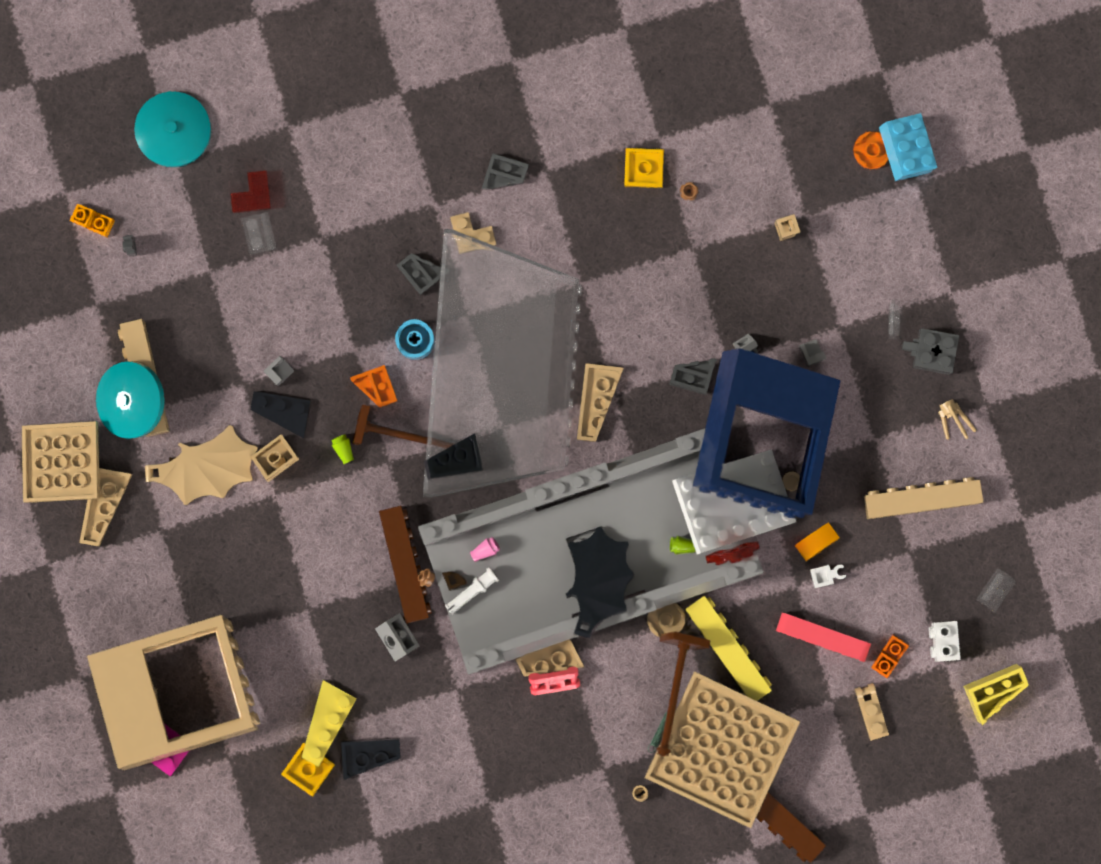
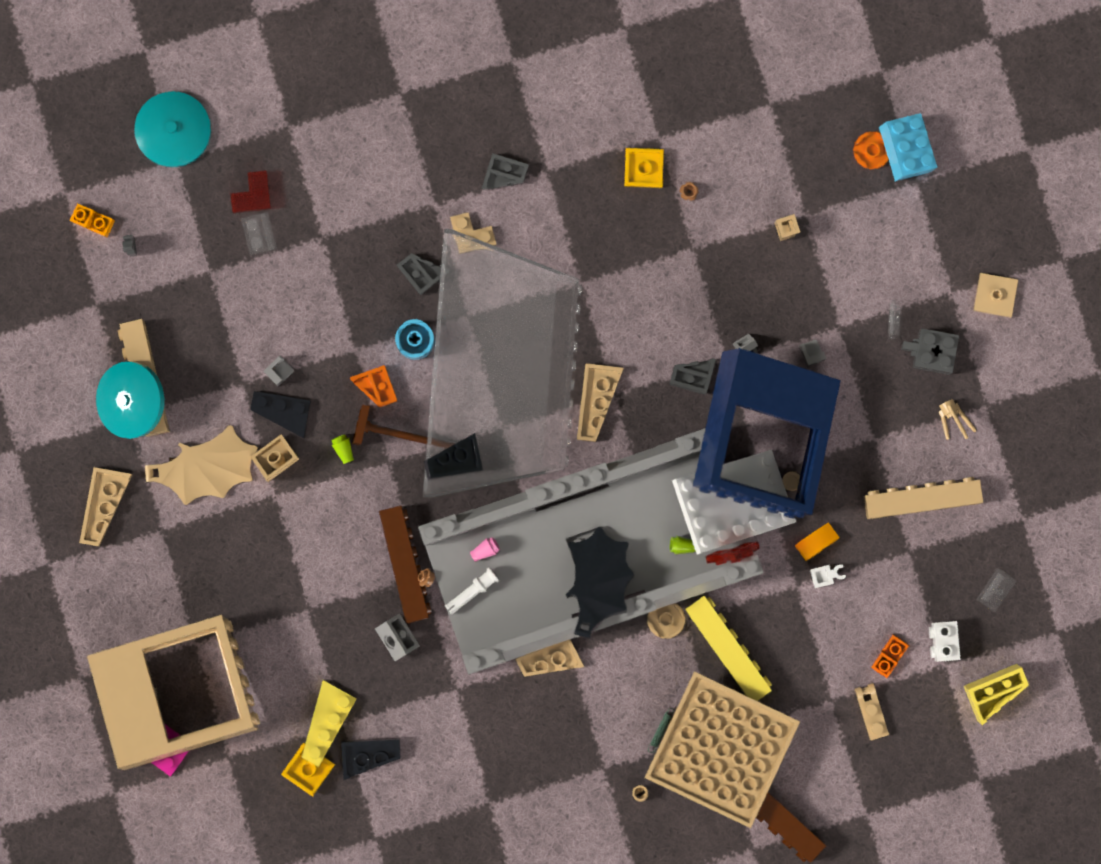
tan plate [22,421,100,503] -> none
dark brown tile [442,571,467,591] -> none
coral plate [528,667,580,695] -> none
reddish brown tile [656,632,710,757] -> none
coral beam [776,613,871,662] -> none
none -> tan plate [973,273,1018,318]

